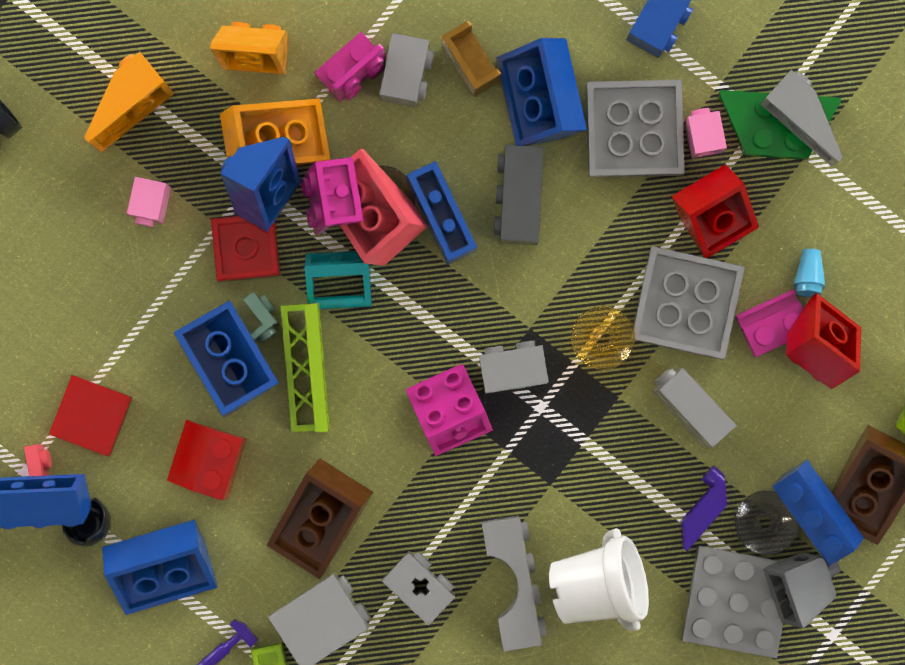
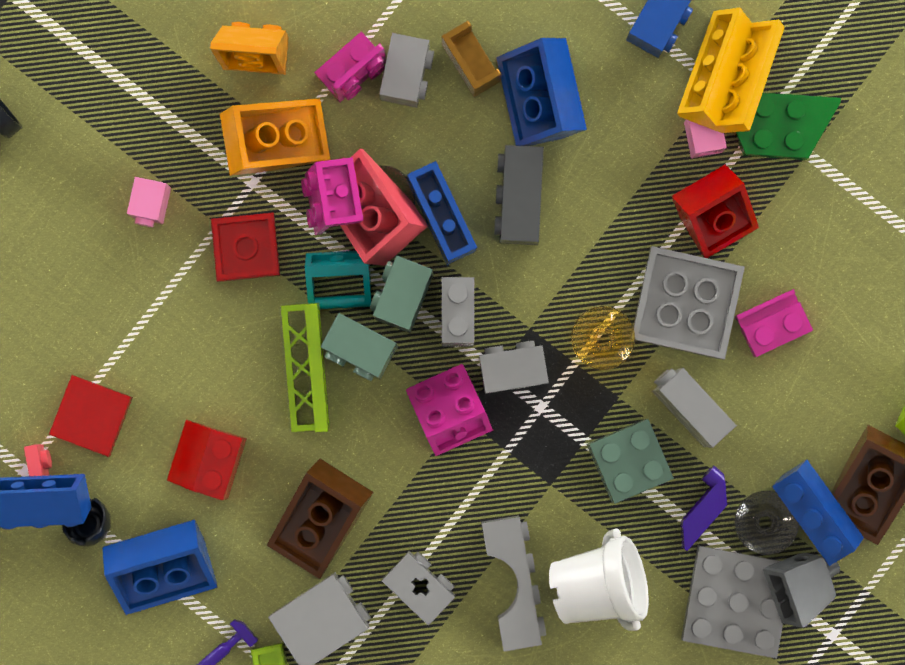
light orange slope [84,52,174,153] -> none
blue slope [174,300,279,418] -> none
blue slope [221,137,301,232] -> none
sand green bracket [243,292,279,343] -> none
light grey plate [586,80,685,178] -> none
light grey slope [760,70,842,167] -> none
red slope [786,293,861,390] -> none
medium azure cone [793,249,826,297] -> none
none -> sand green brick [321,313,398,381]
none -> sand green brick [370,255,433,334]
none -> light grey brick [442,277,474,347]
none -> sand green brick [586,419,674,504]
none -> yellow slope [677,7,785,133]

